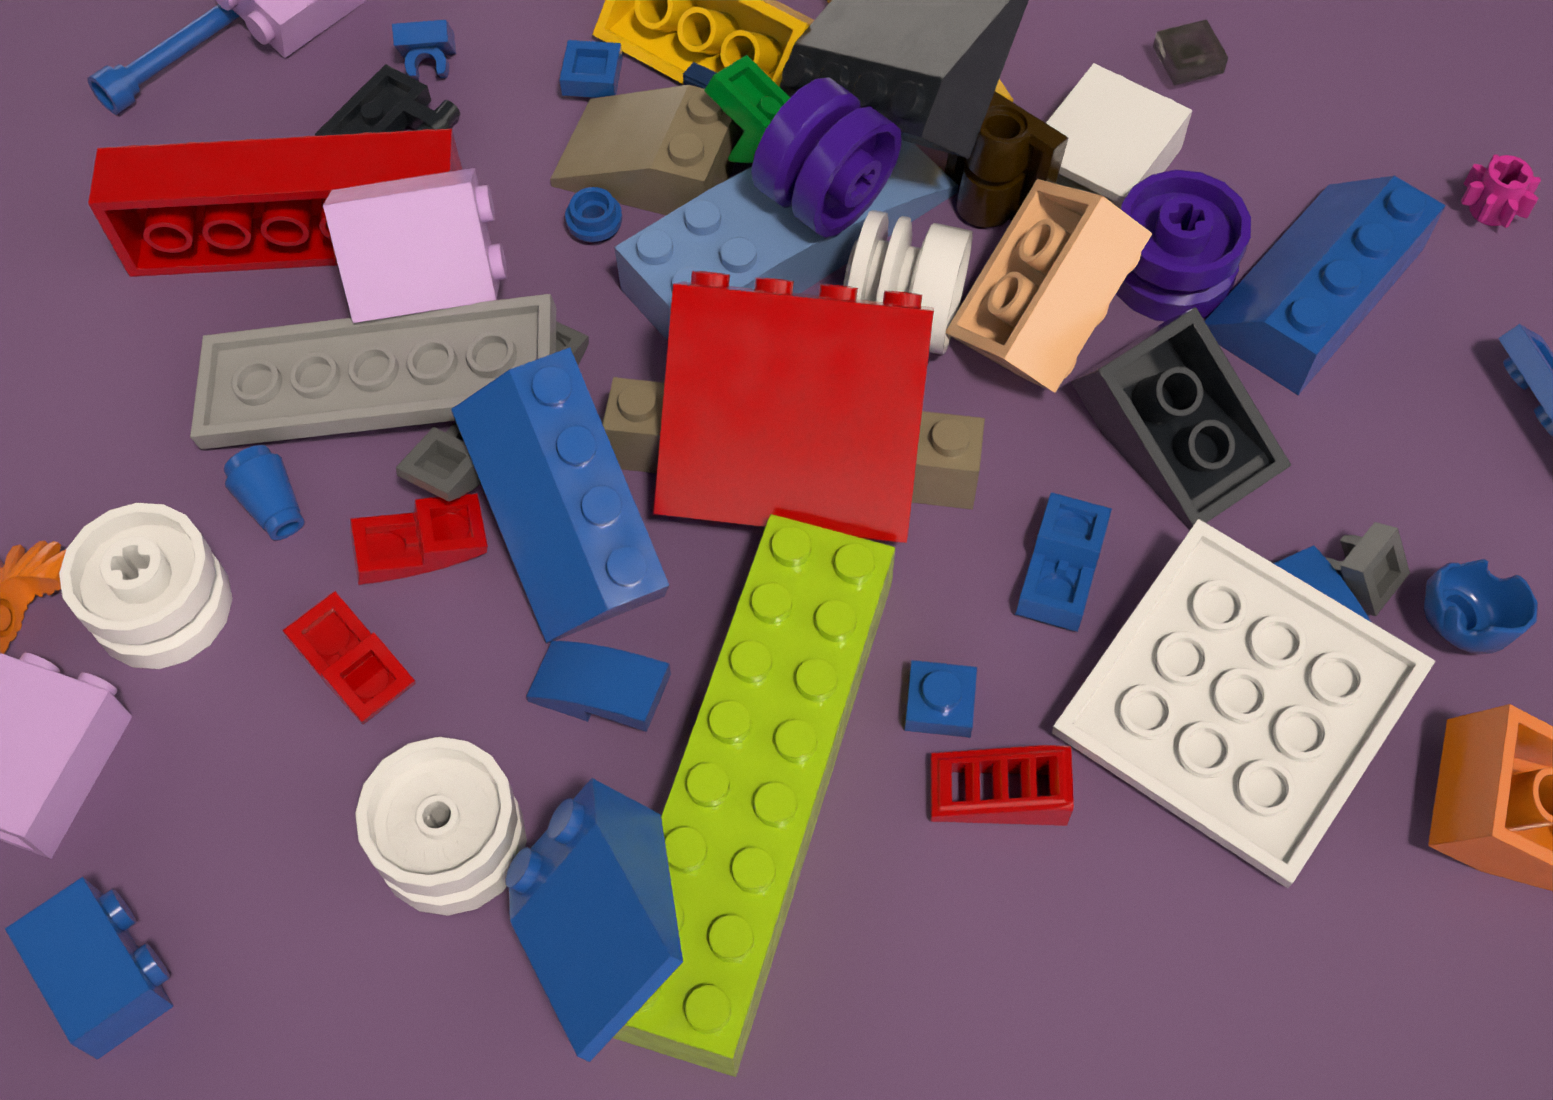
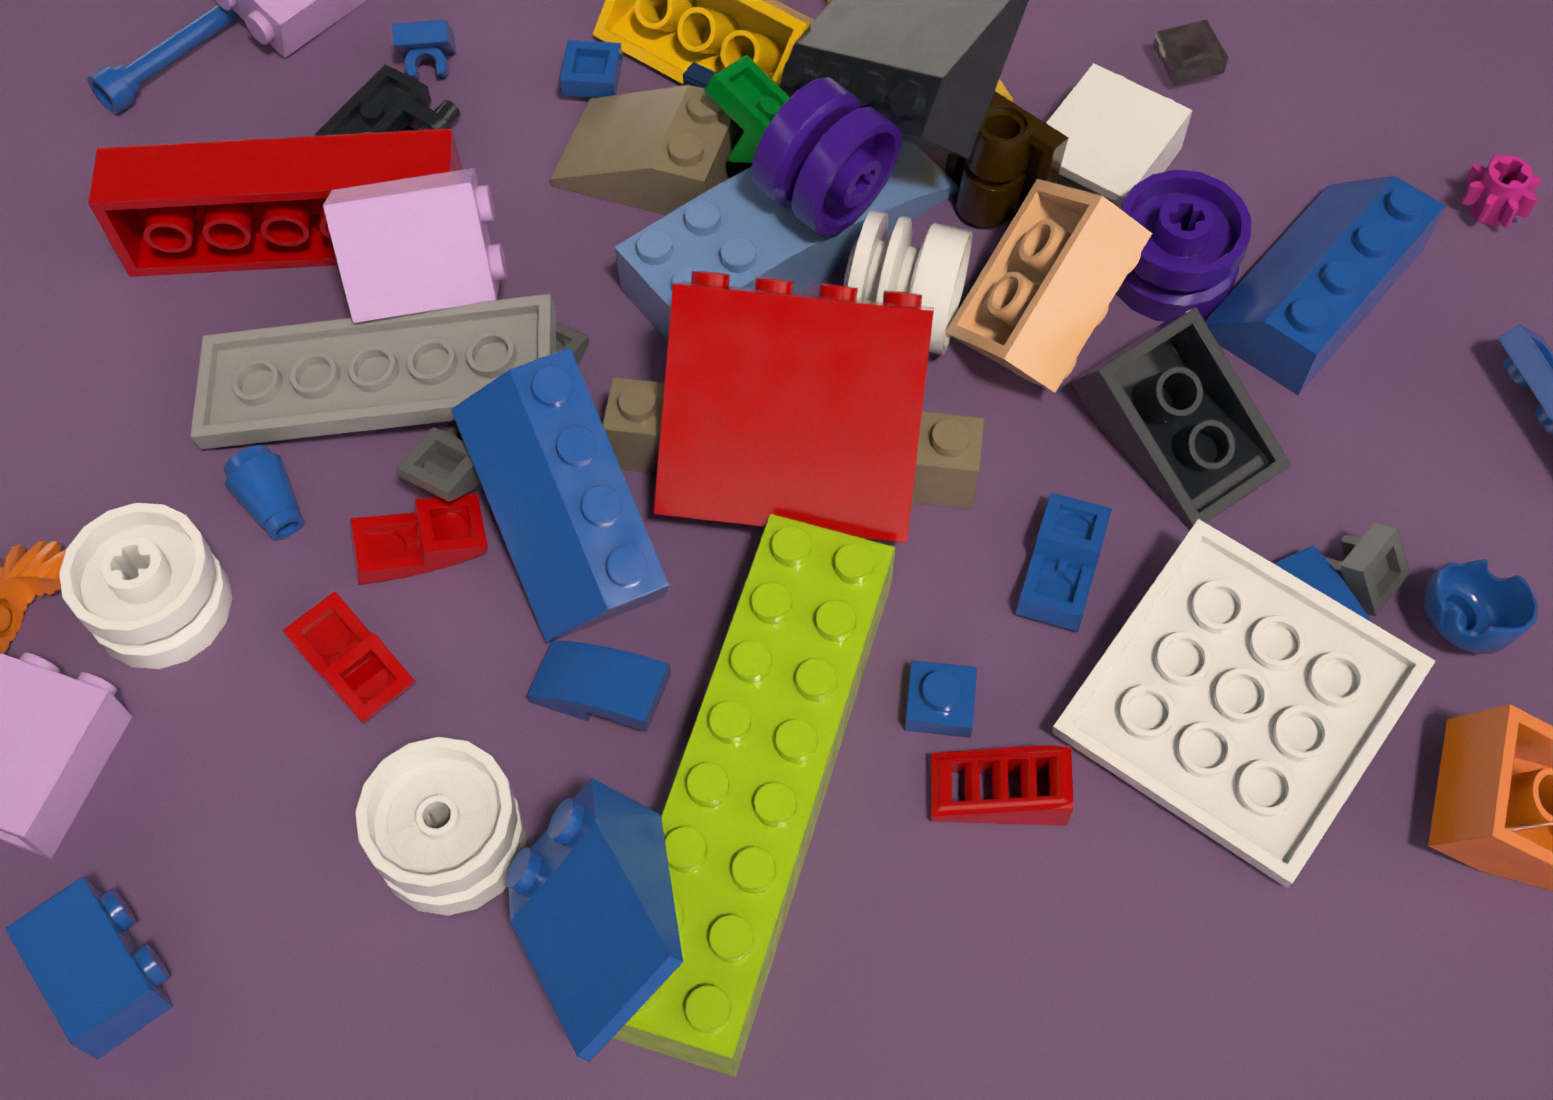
blue plate [565,187,623,242] -> none

